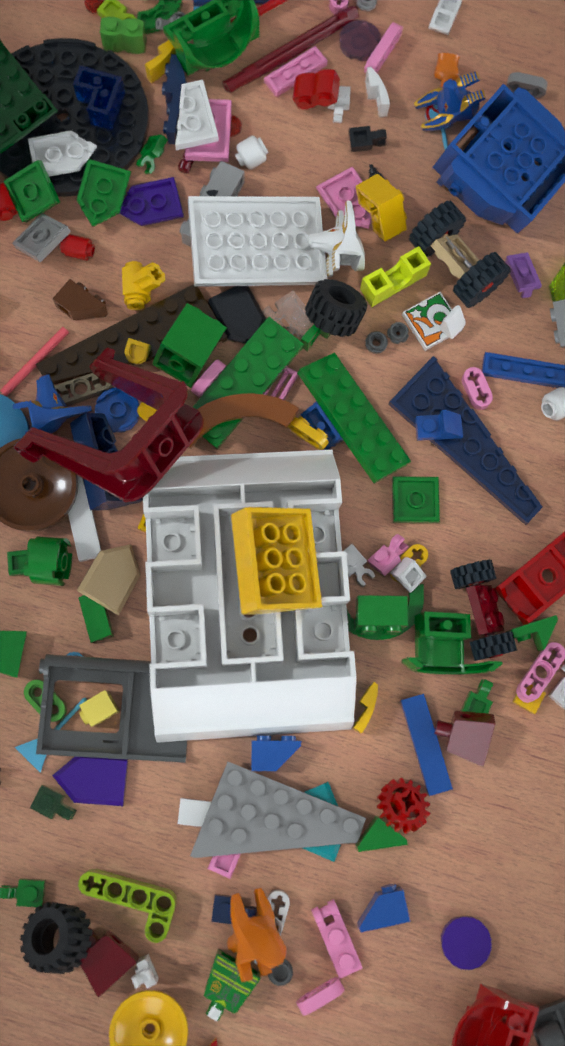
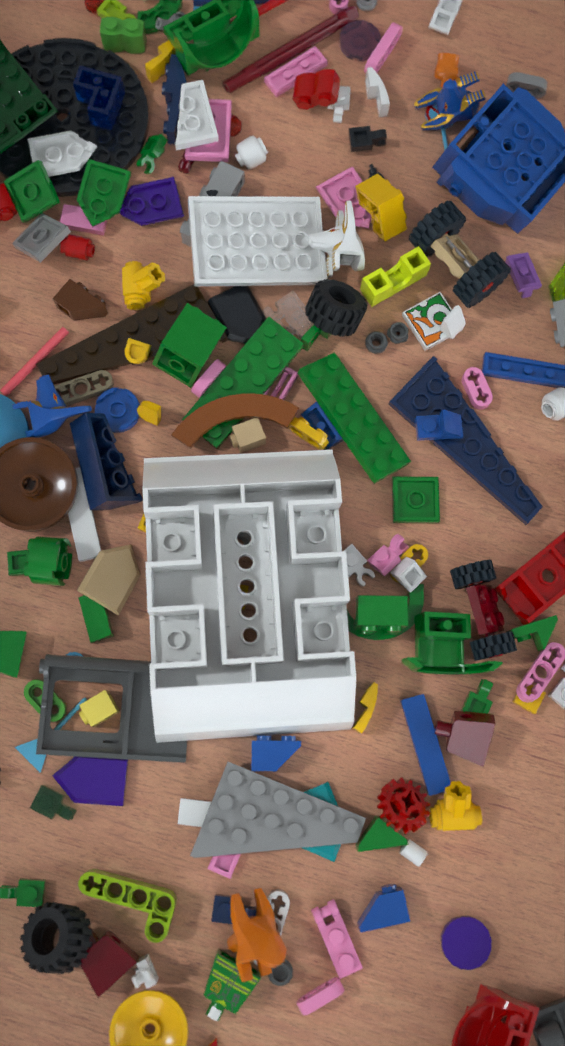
dark red piece [14,348,204,502] -> none
yellow slope [231,507,322,615] -> none
none -> bright pink tile [60,204,107,236]
none -> tan brick [229,418,266,454]
none -> white hinge [399,838,428,867]
none -> yellow piece [429,781,482,831]

